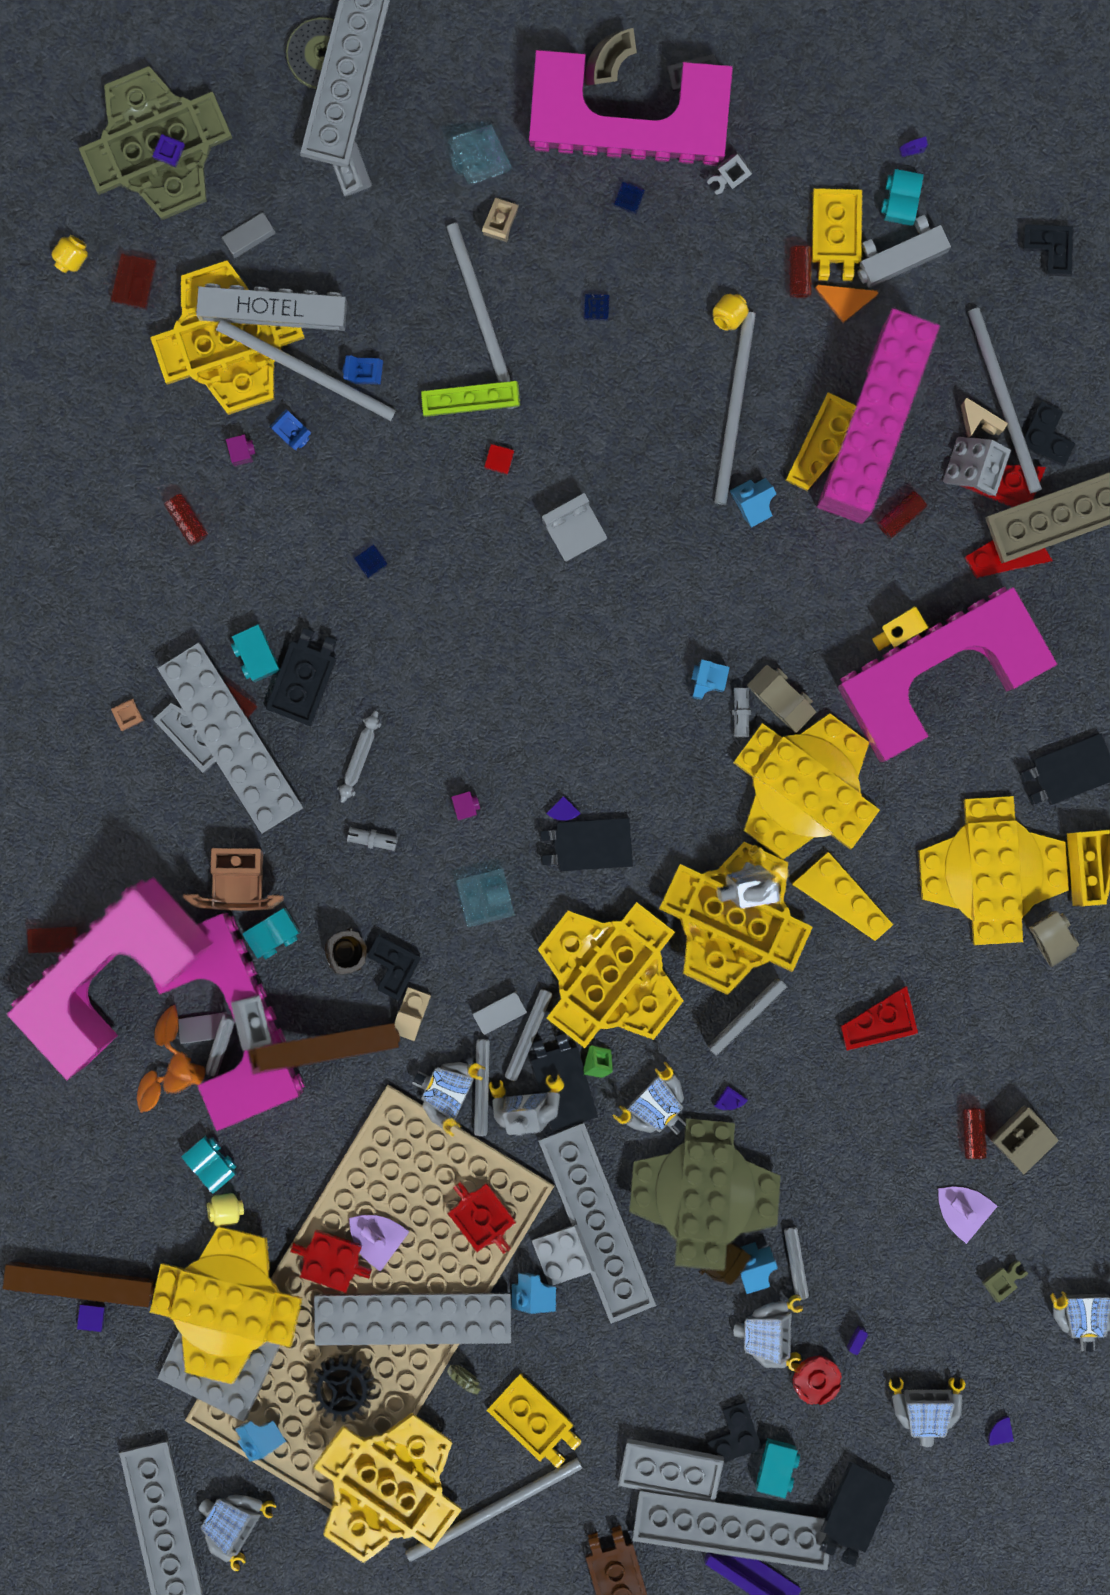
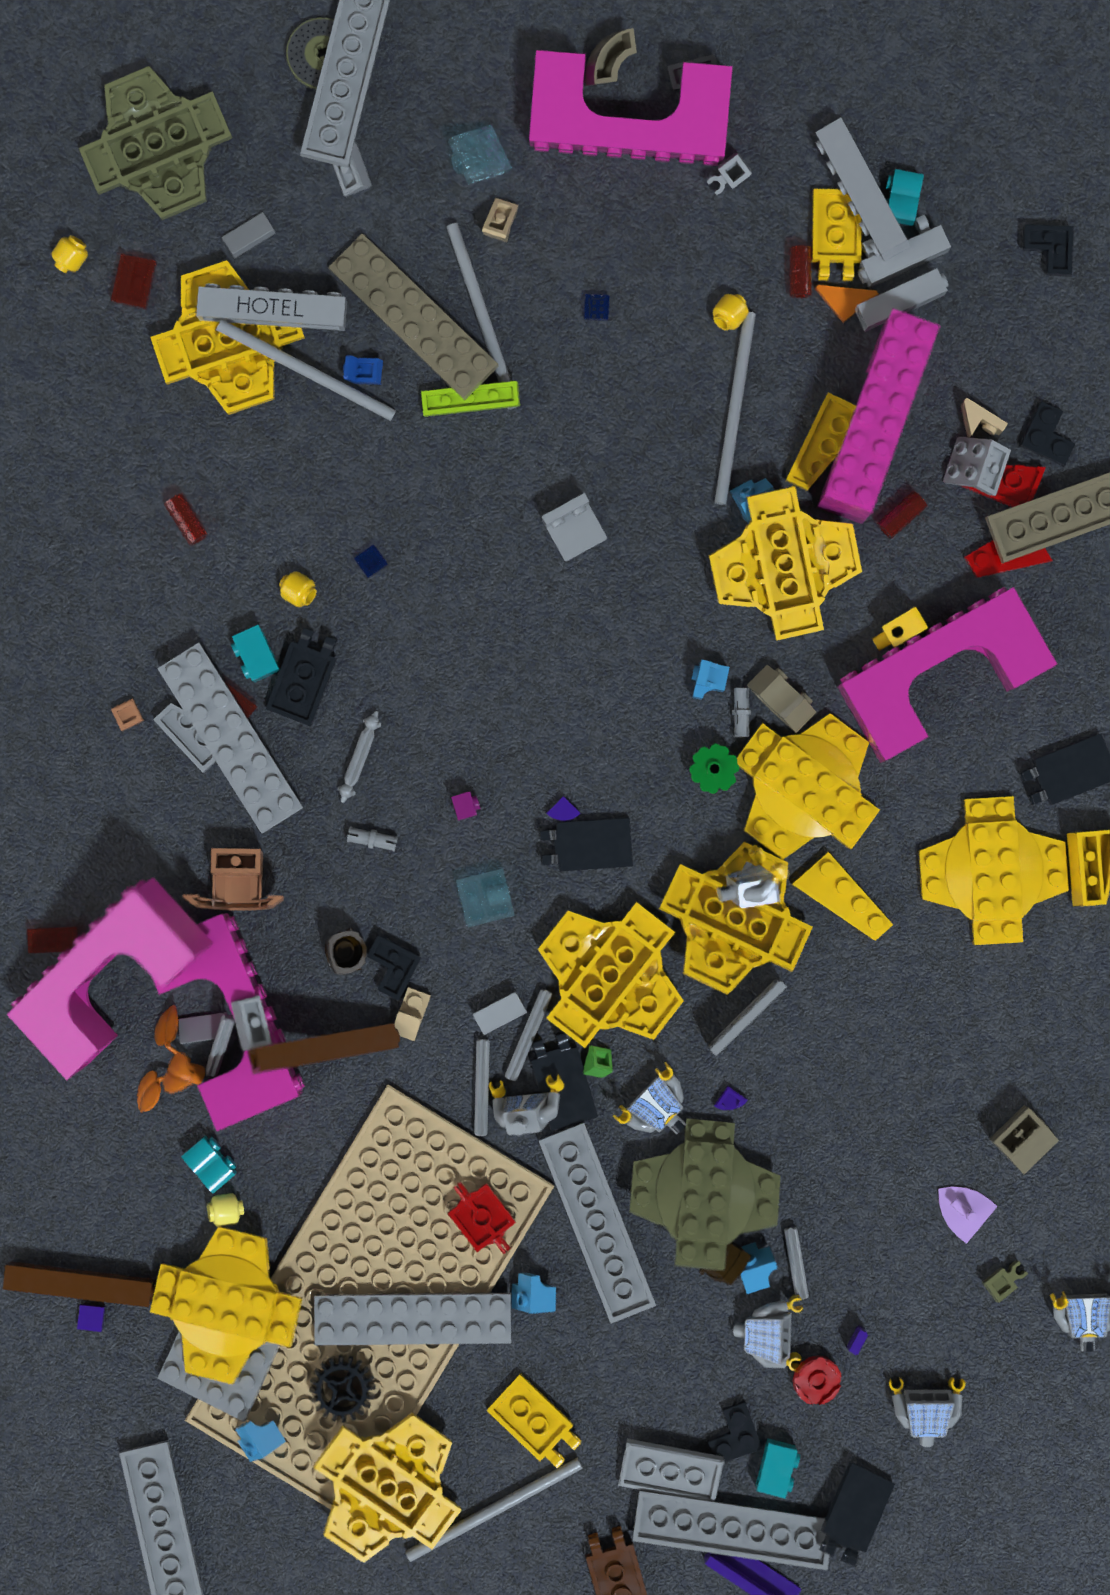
dark purple tile [152,134,185,167] -> none
light grey torso [198,1495,277,1571] -> none
magenta plate [226,434,256,466] -> none
teal brick [242,908,301,960] -> none
blue bracket [269,409,311,450] -> none
red plate [290,1229,372,1293] -> none
lavender shield [349,1215,409,1271] -> none
torso [412,1062,486,1136] -> none
olive gear [447,1365,482,1394] -> none
red tile [484,444,514,475] -> none
light grey plate [532,1224,595,1286] -> none
clear blue tile [614,182,645,215] -> none
red wing [840,986,918,1050] -> none
dark purple tile [899,137,928,157] -> none
clear red axle [963,1108,987,1159] -> none
light grey piece [968,308,1042,493] -> none
dark purple tile [988,1415,1014,1446] -> none
dark tan brick [1029,911,1079,968] -> none
none -> yellow head [279,571,317,607]
none -> dark tan plate [328,234,499,401]
none -> green plant [689,744,739,794]
none -> yellow plate [708,486,862,640]
none -> light grey brick [815,118,911,261]
none -> light grey brick [855,269,948,332]

